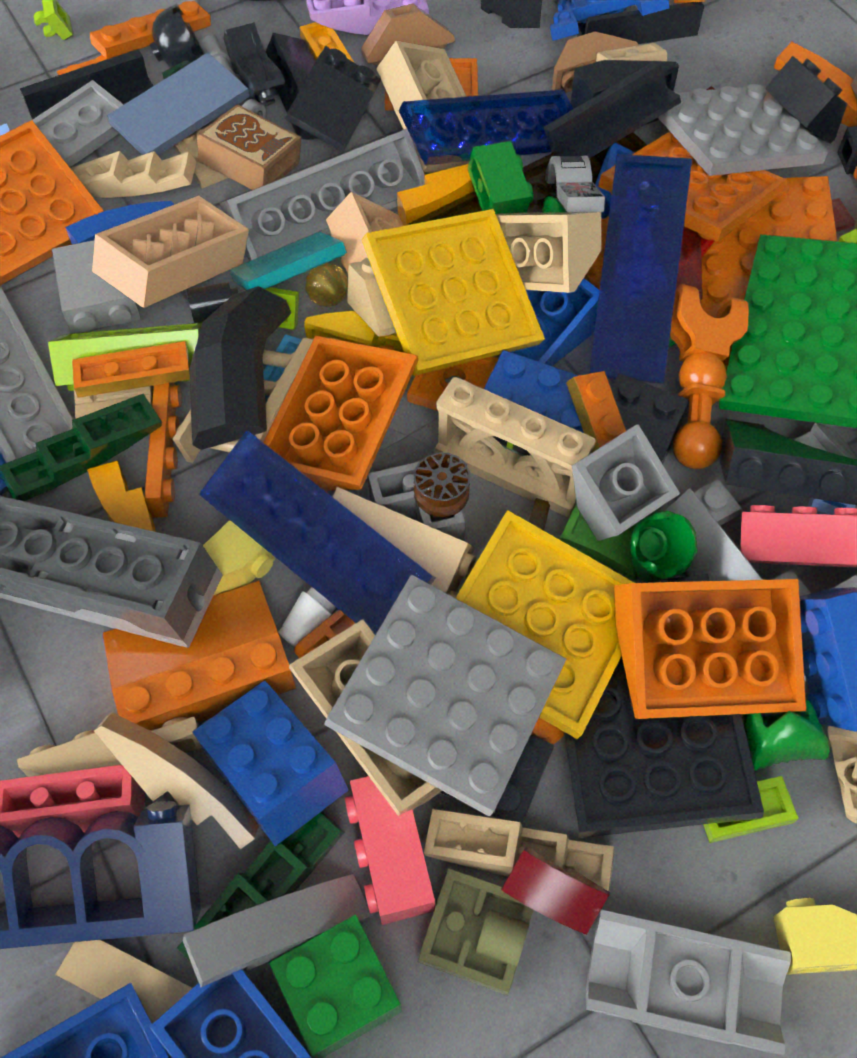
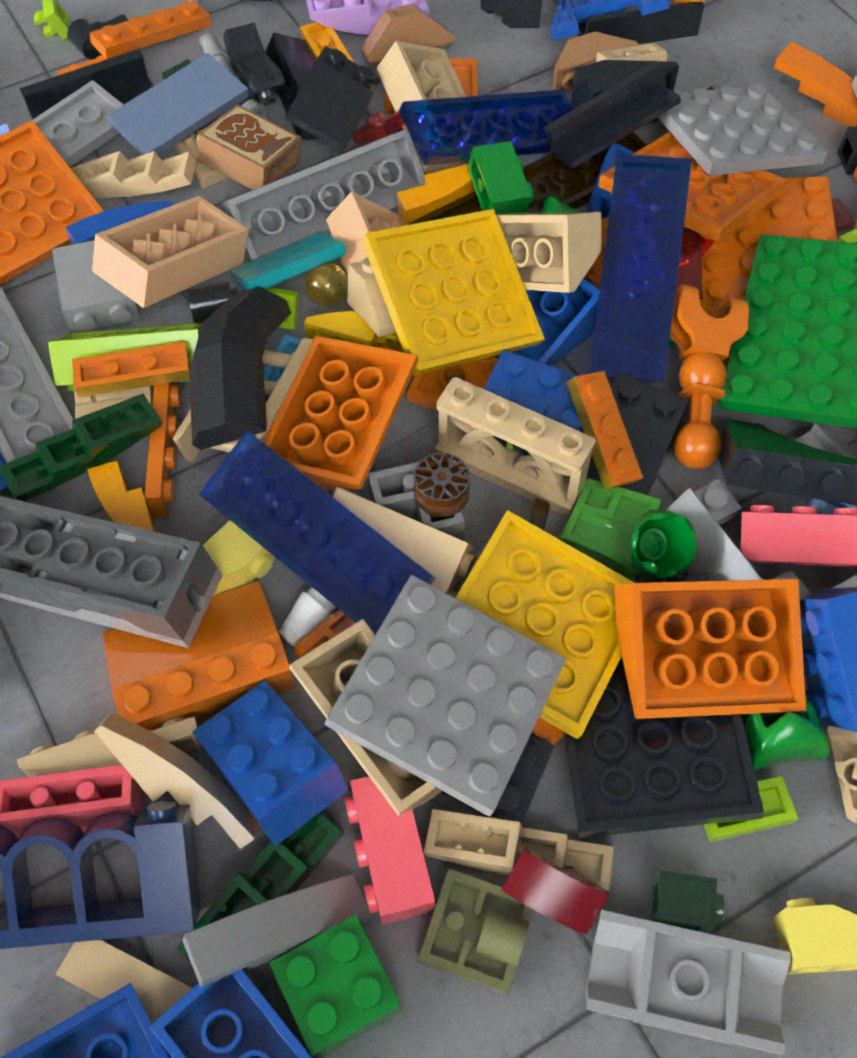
black cylinder [150,4,204,71] -> none
light grey piece [545,156,605,212] -> none
light grey slope [572,424,680,541] -> none
black slope [765,56,847,144] -> none
none -> black pin [67,14,128,60]
none -> clear red plate [352,108,410,145]
none -> clear green brick [651,871,724,934]

